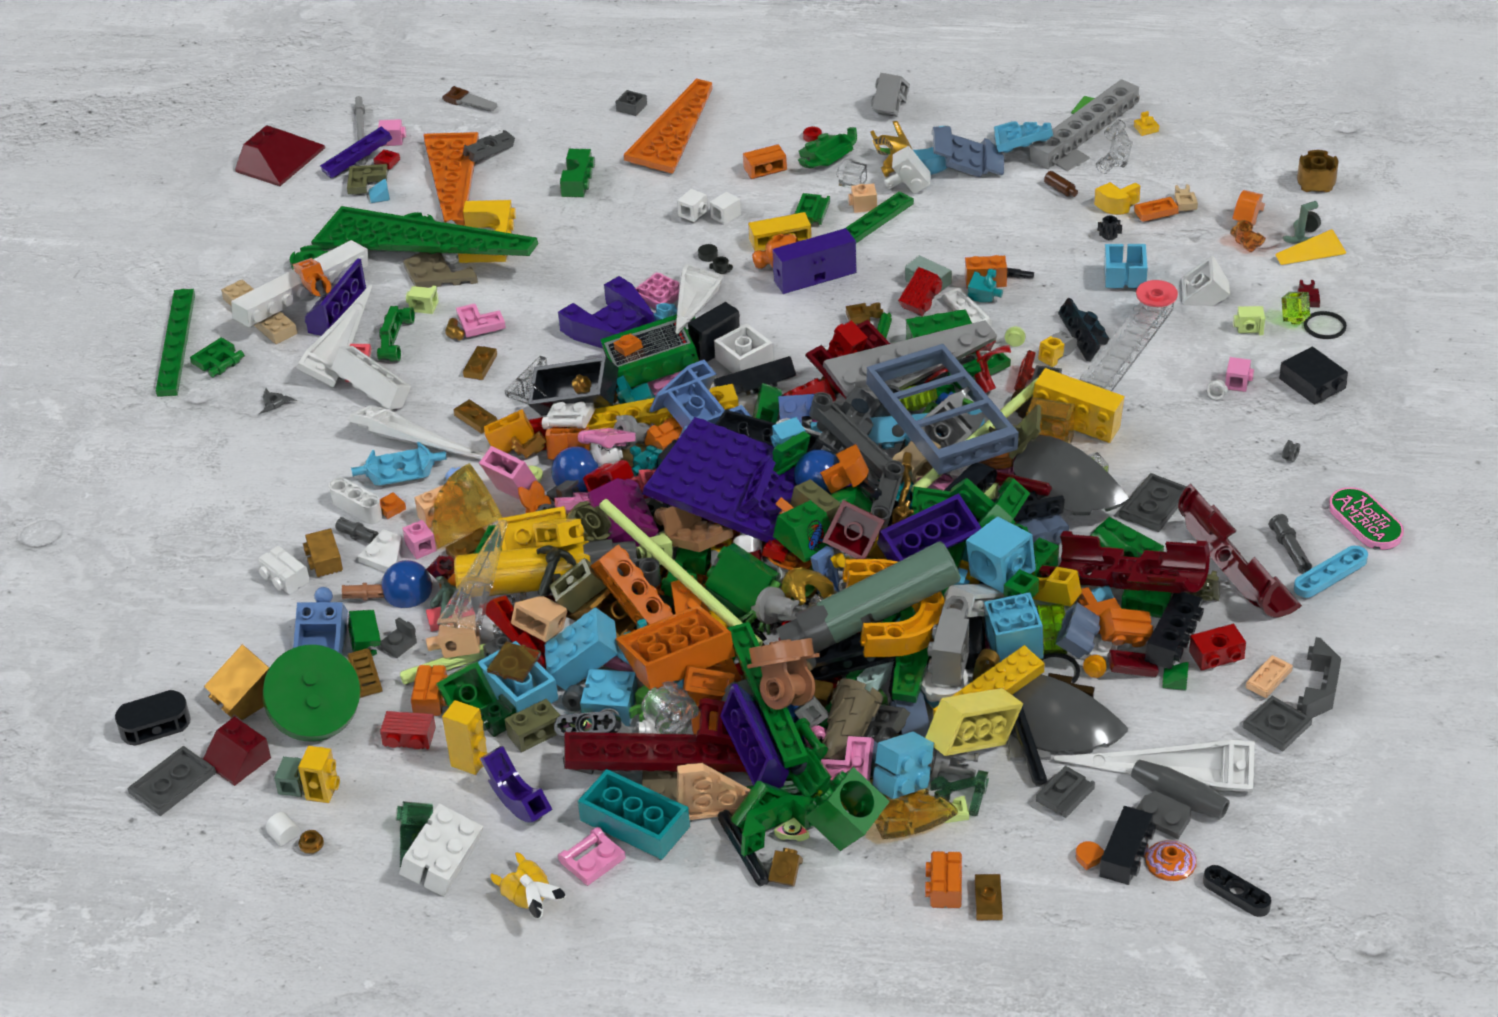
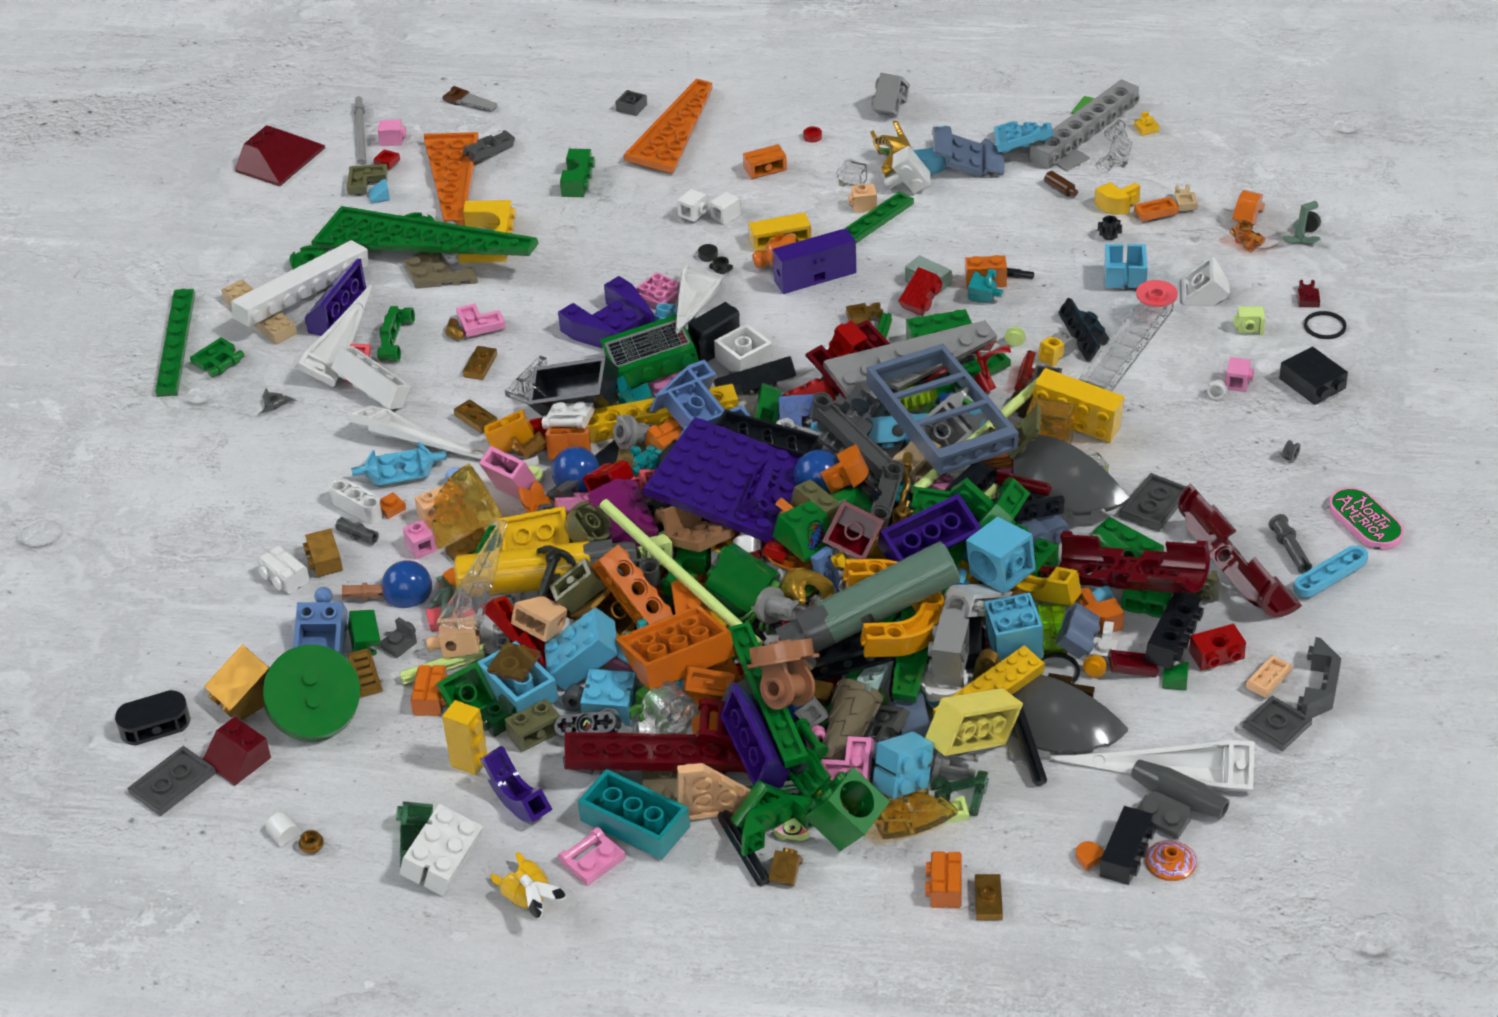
sand green brick [274,756,303,797] -> none
orange plate [293,258,331,297] -> none
yellow brick [298,746,340,803] -> none
dark purple plate [320,126,392,178] -> none
white wing [358,529,403,572] -> none
red brick [380,711,436,750] -> none
yellowish green brick [406,286,439,314] -> none
dark red piece [426,555,455,580] -> none
yellow brick [533,519,584,547] -> none
pearl gold plate [572,374,591,394] -> none
bright pink plate [578,428,635,448] -> none
white head [590,444,623,467] -> none
orange plate [613,334,643,357] -> none
medium azure brick [771,417,806,448] -> none
green plate [772,431,811,475] -> none
green plate [795,193,830,225] -> none
green plate [798,127,857,169] -> none
white tile [942,288,992,326] -> none
green brick [1003,569,1039,598] -> none
dark grey plate [1036,766,1095,818] -> none
orange brick [1099,607,1153,647] -> none
black beam [1203,865,1271,917] -> none
yellow sticker [1275,229,1346,265] -> none
clear neon green brick [1281,291,1310,325] -> none
pearl gold brick [1297,150,1339,192] -> none

